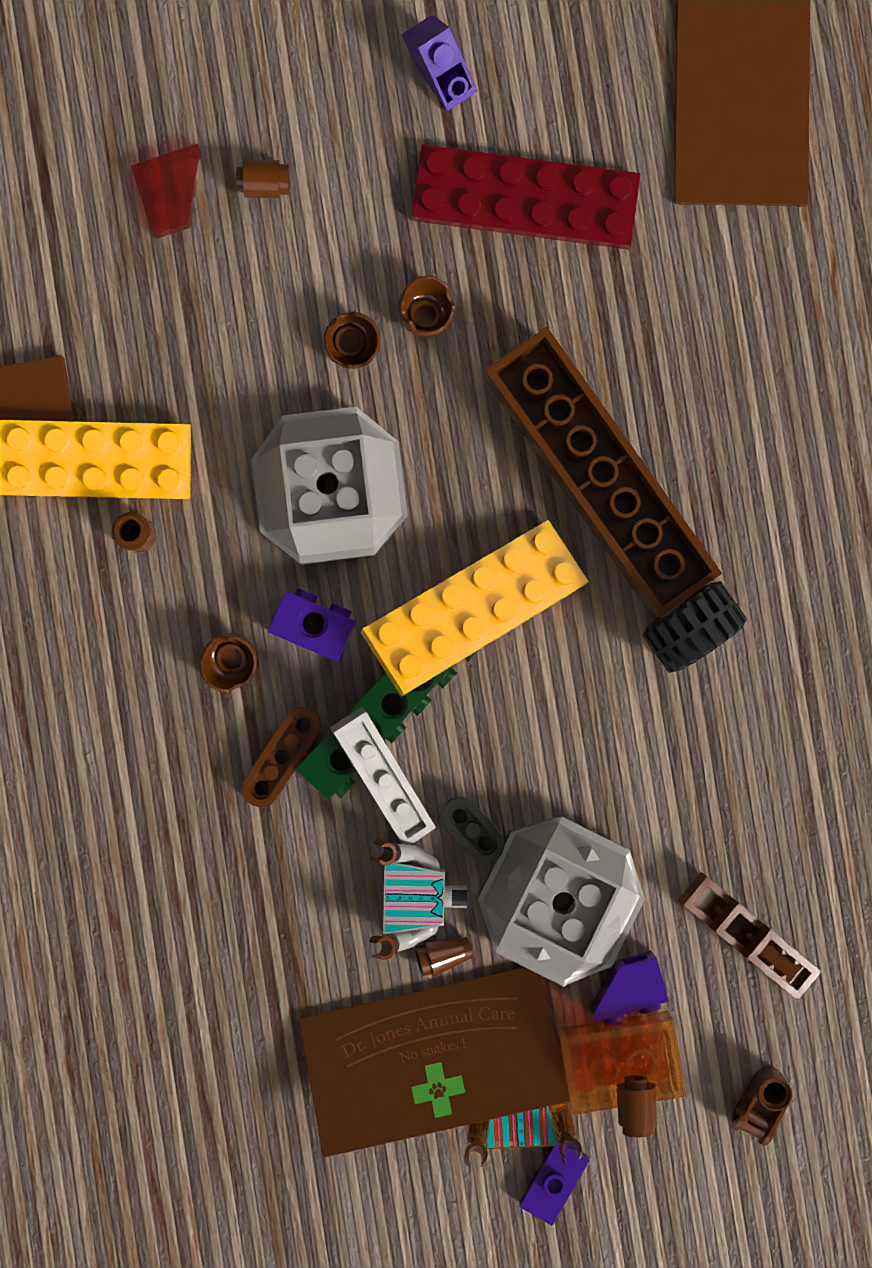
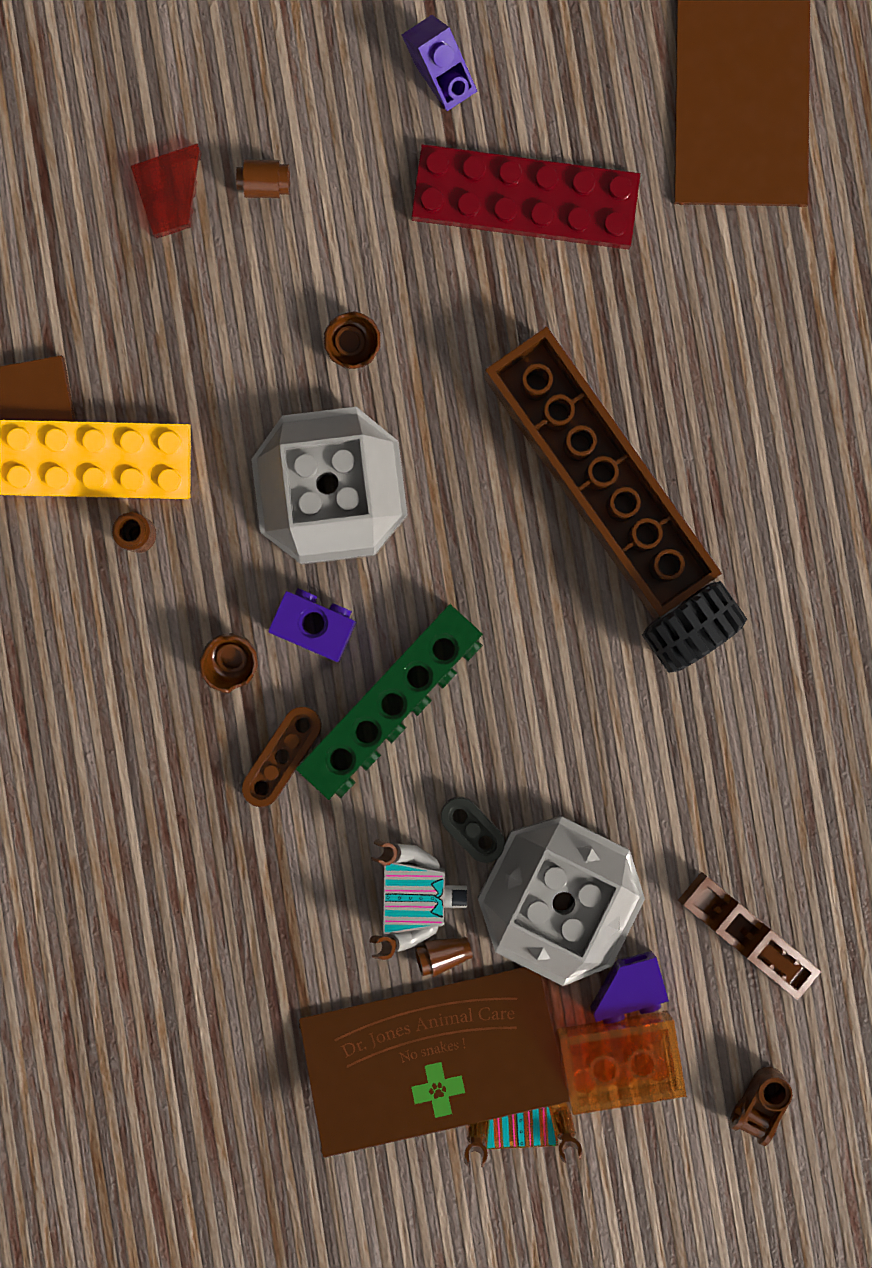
plate [330,707,436,845] -> none
yellow plate [360,520,589,697] -> none
reddish brown hair [398,276,455,338] -> none
dark purple plate [519,1138,590,1226] -> none
reddish brown brick [616,1075,657,1138] -> none

